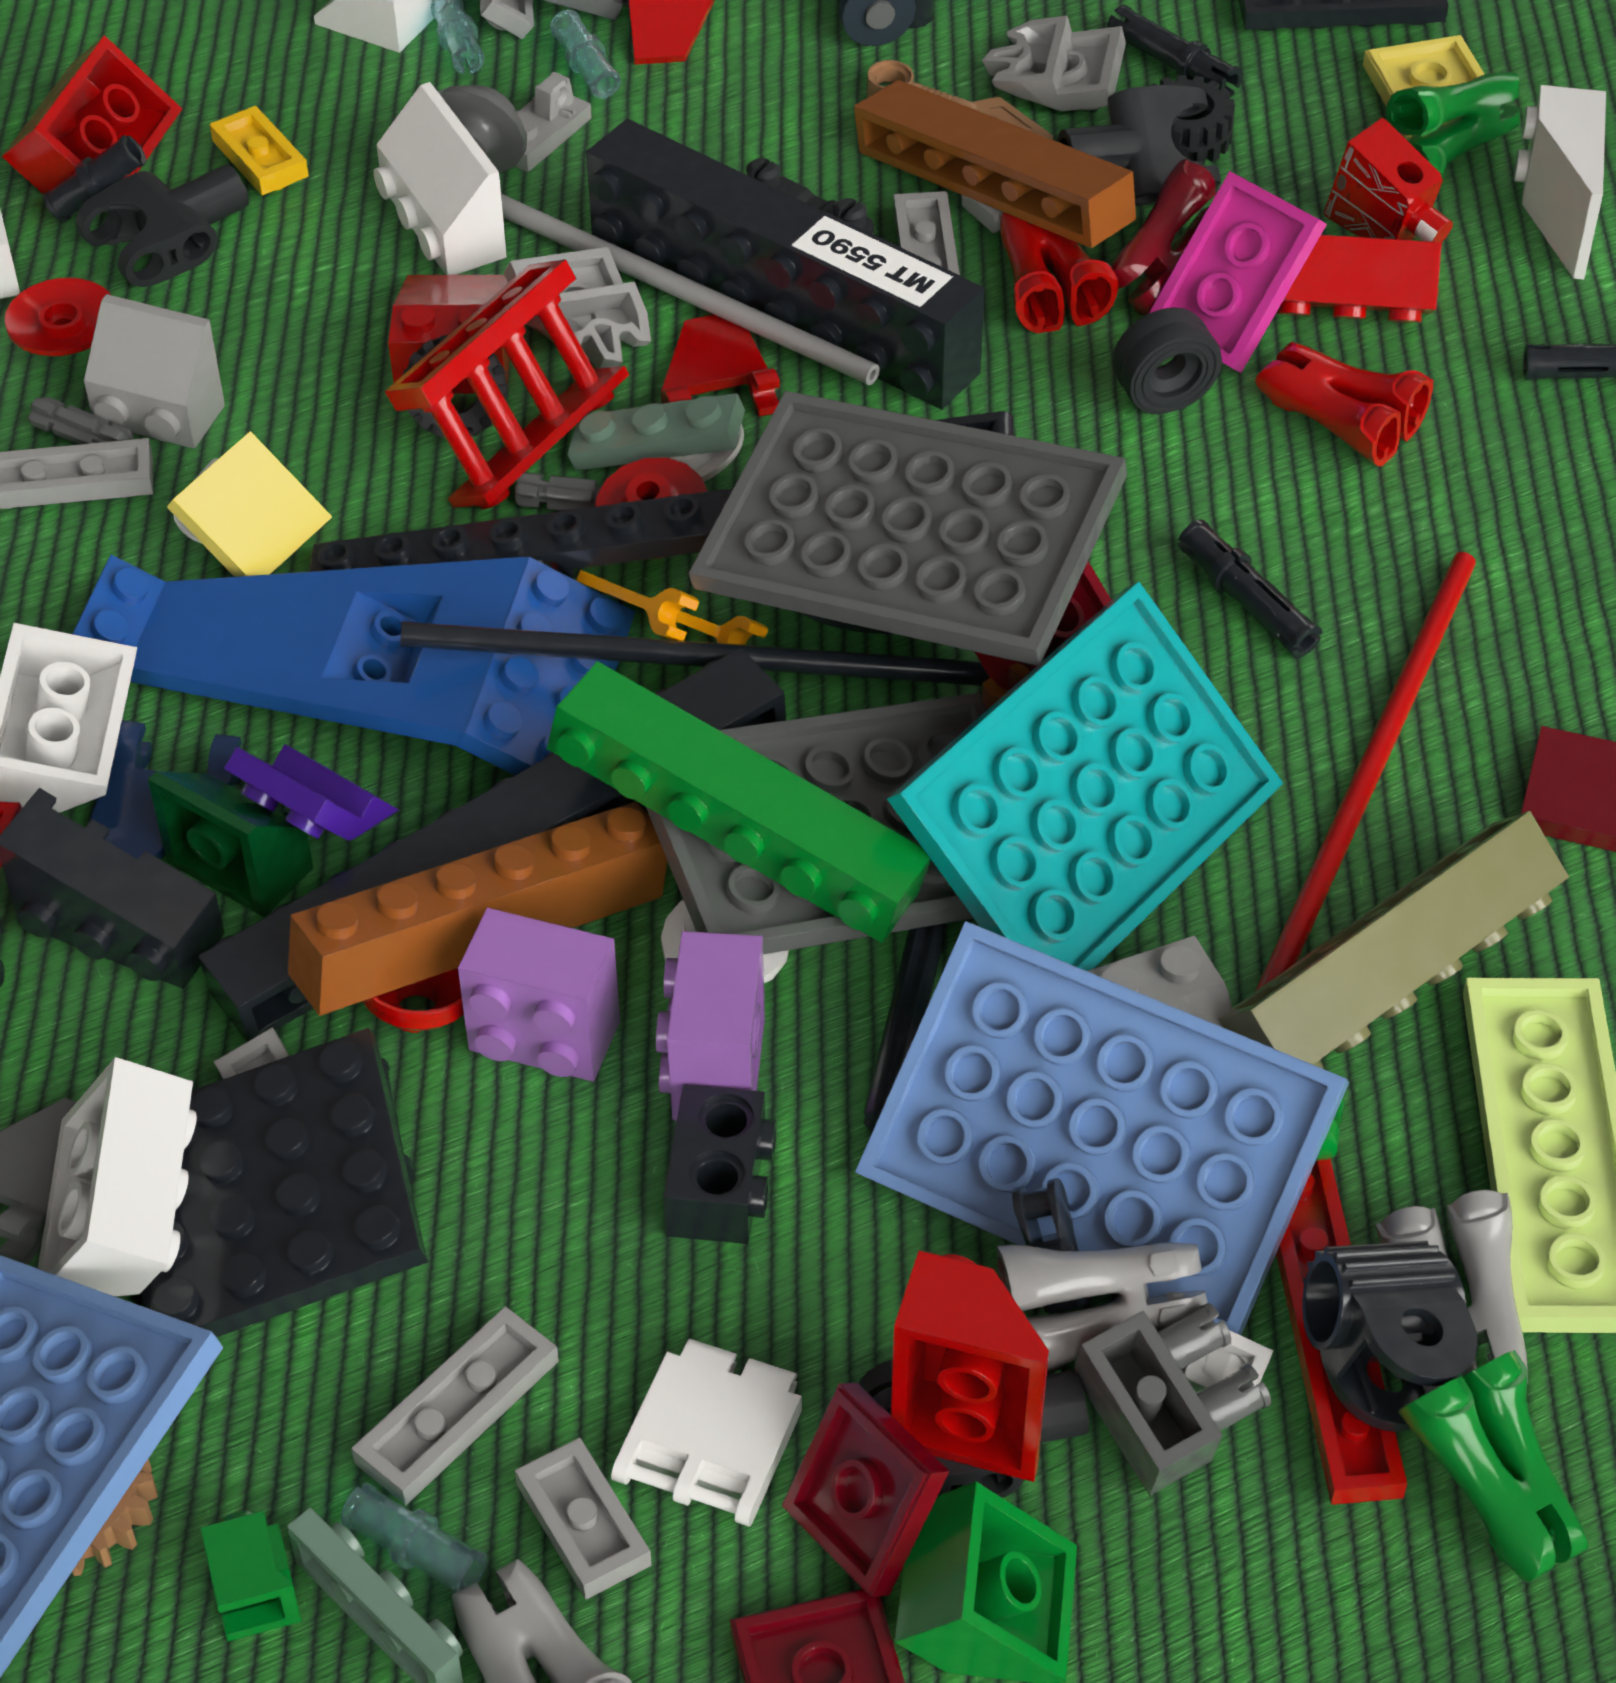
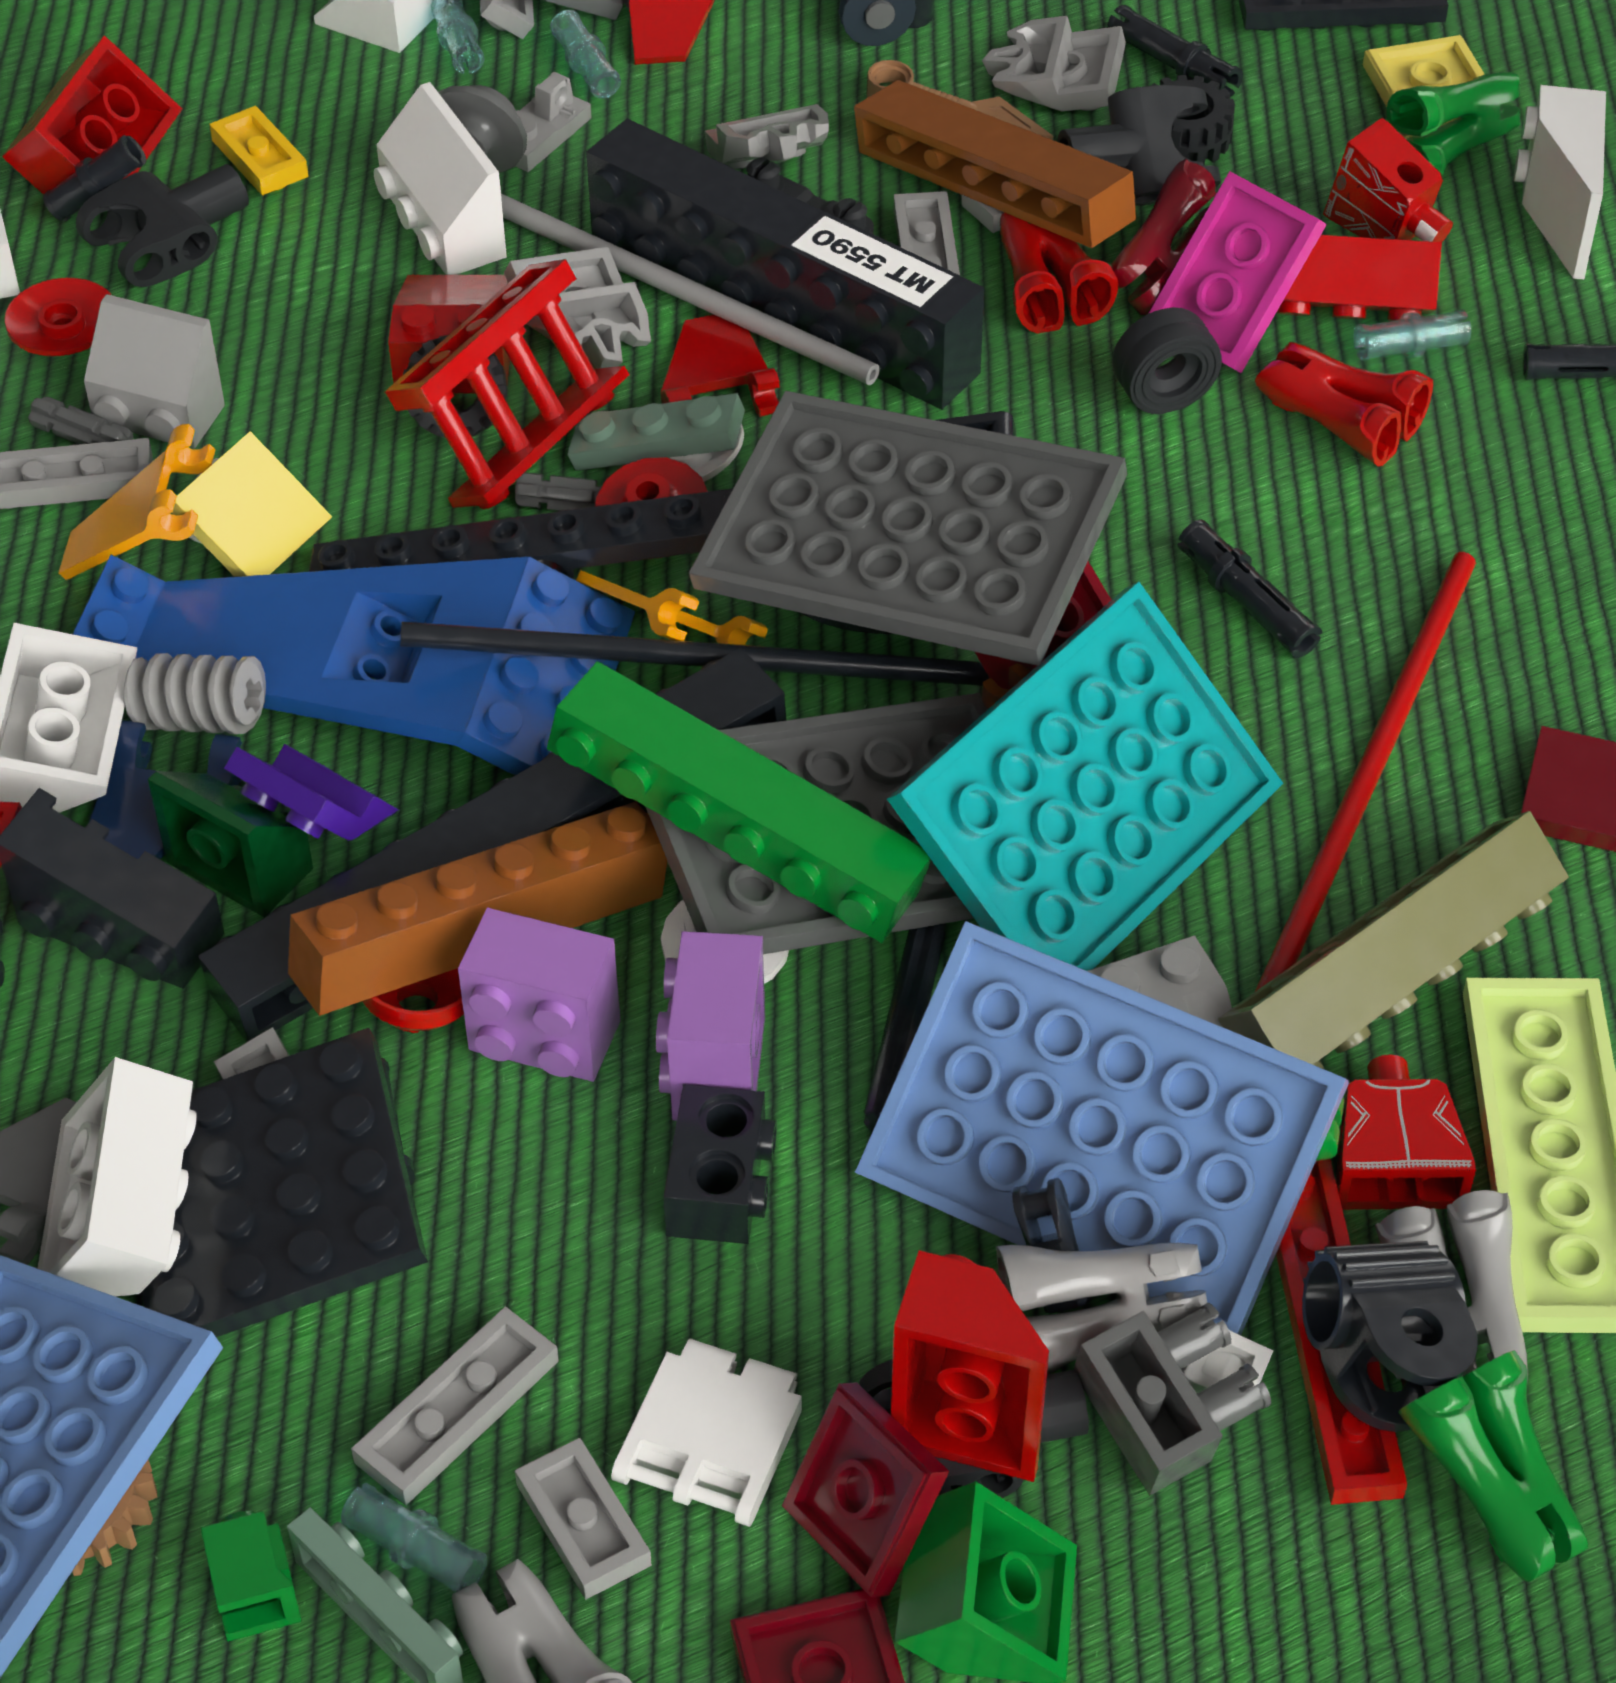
none -> light orange flag [58,424,216,580]
none -> light grey piece [124,653,266,734]
none -> light grey plate [705,104,829,169]
none -> red torso [1336,1054,1476,1210]
none -> clear light blue pin [1354,309,1471,361]

